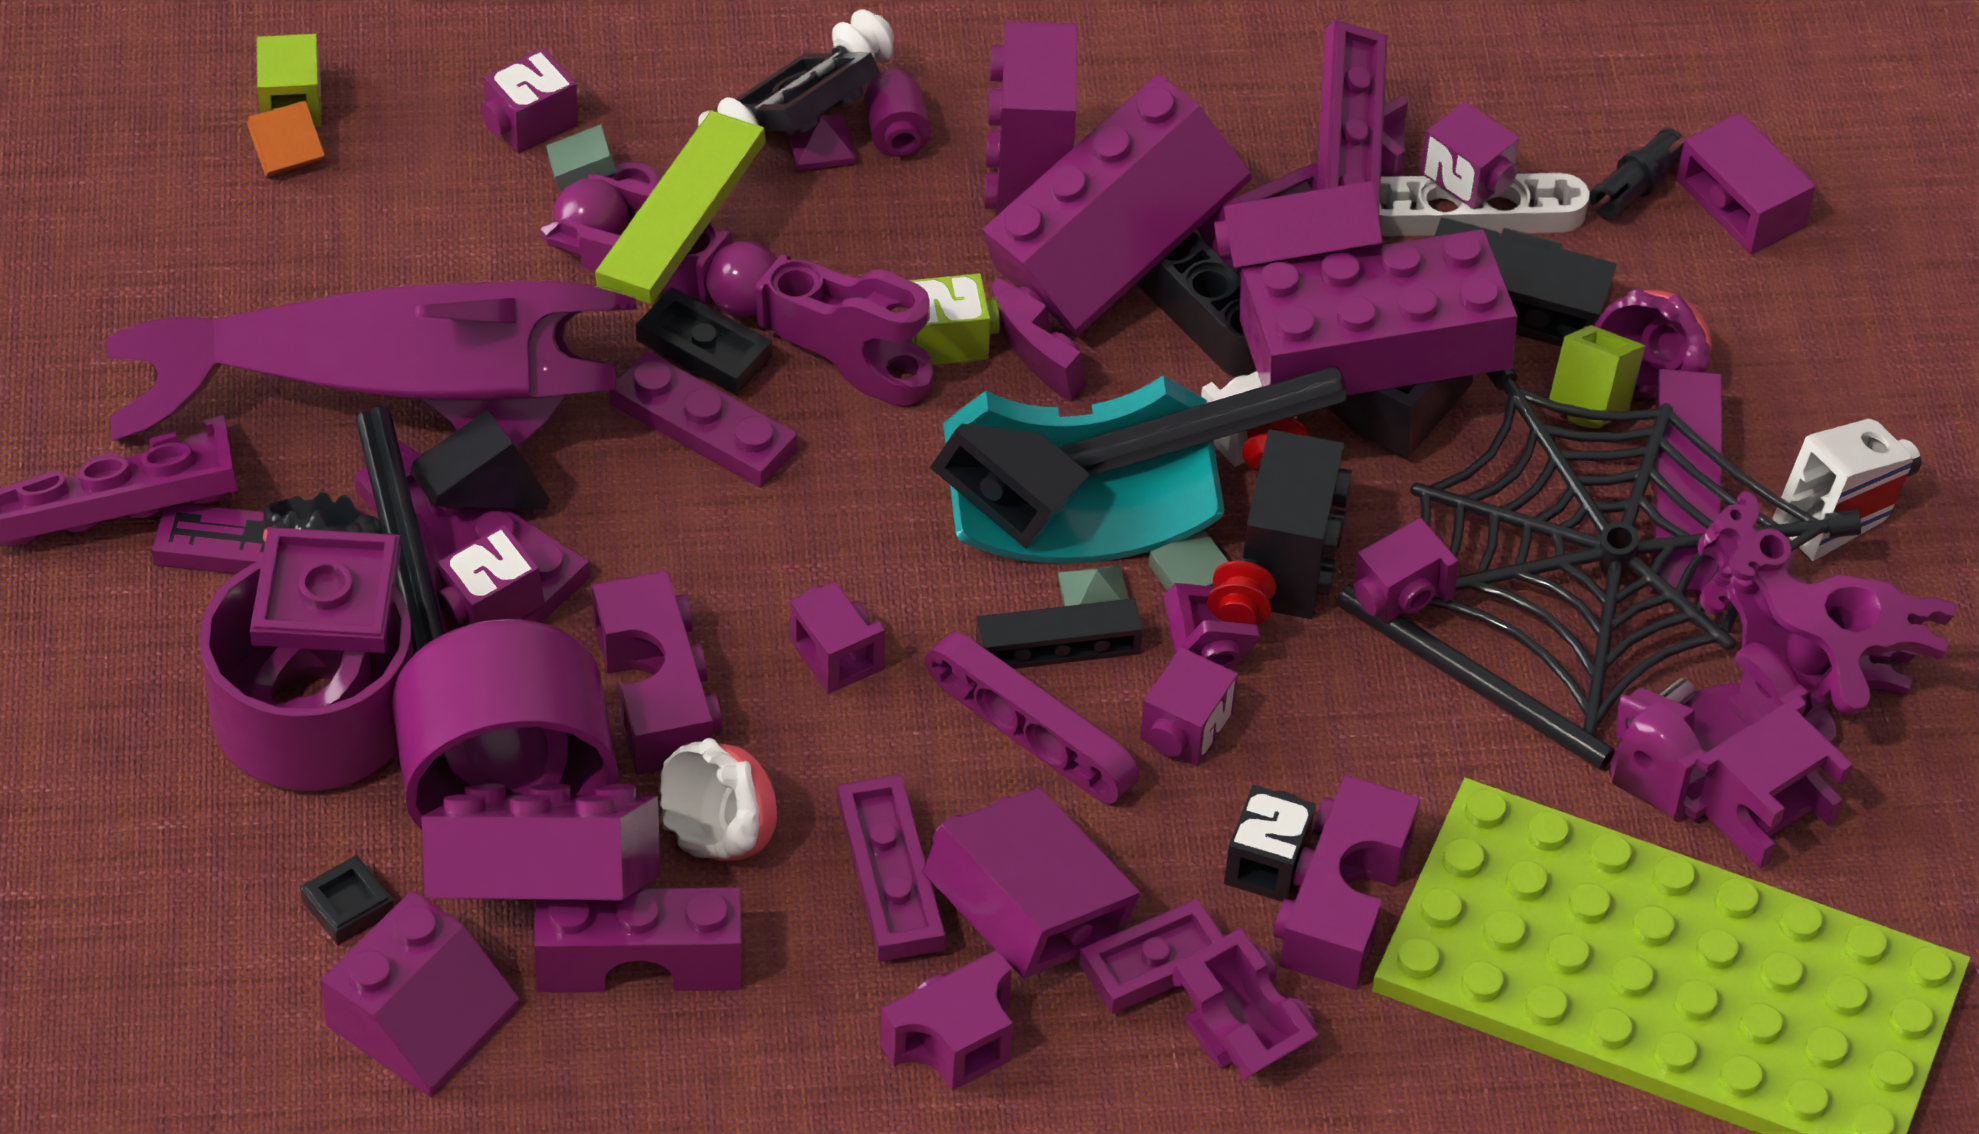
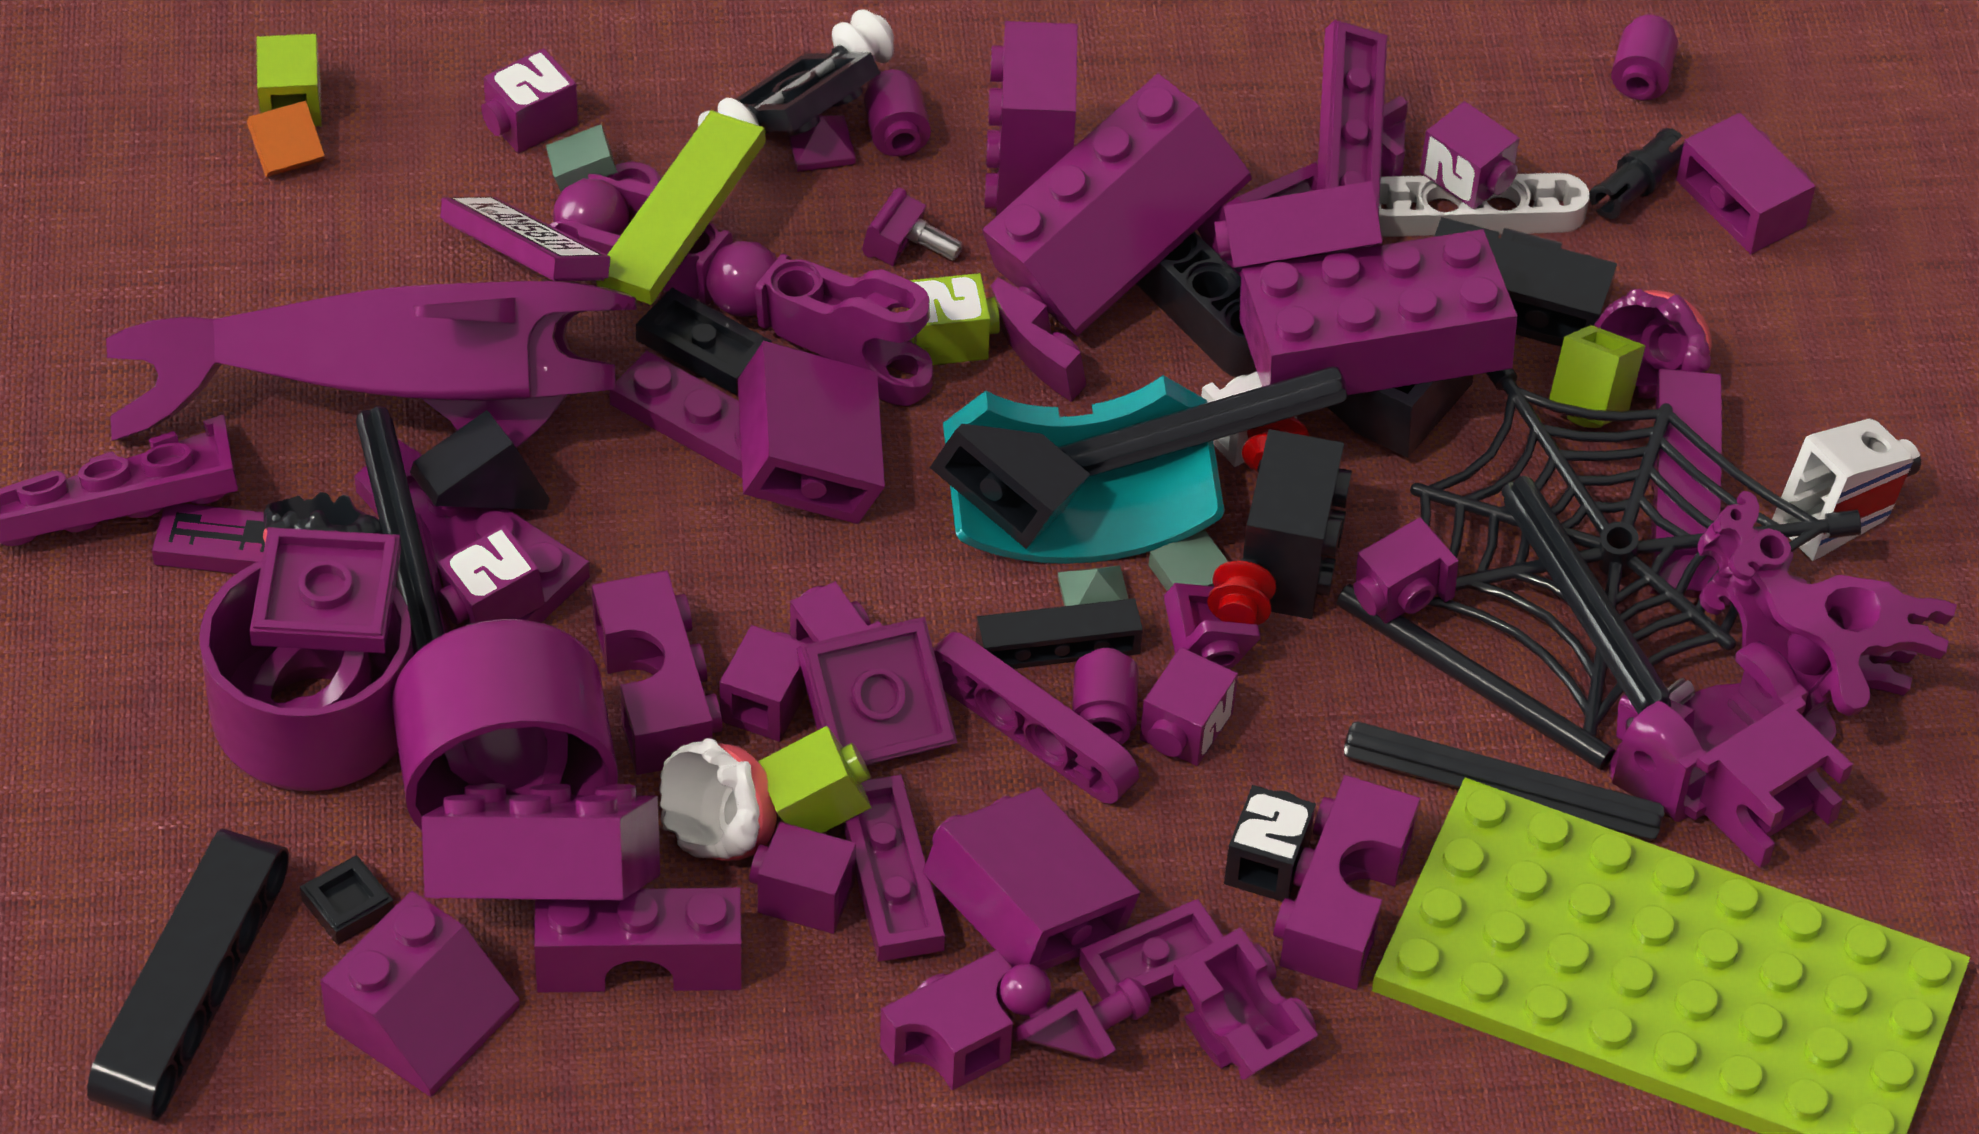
none -> black beam [87,828,289,1120]
none -> magenta tile [440,197,611,281]
none -> magenta brick [720,625,807,742]
none -> magenta brick [738,341,885,524]
none -> magenta brick [749,822,856,934]
none -> lime brick [758,726,872,833]
none -> magenta tile [796,616,957,766]
none -> magenta piece [862,188,962,266]
none -> magenta piece [1000,964,1151,1062]
none -> magenta brick [1072,648,1139,745]
none -> black axle [1344,721,1664,841]
none -> black axle [1502,476,1672,714]
none -> magenta brick [1611,15,1679,100]

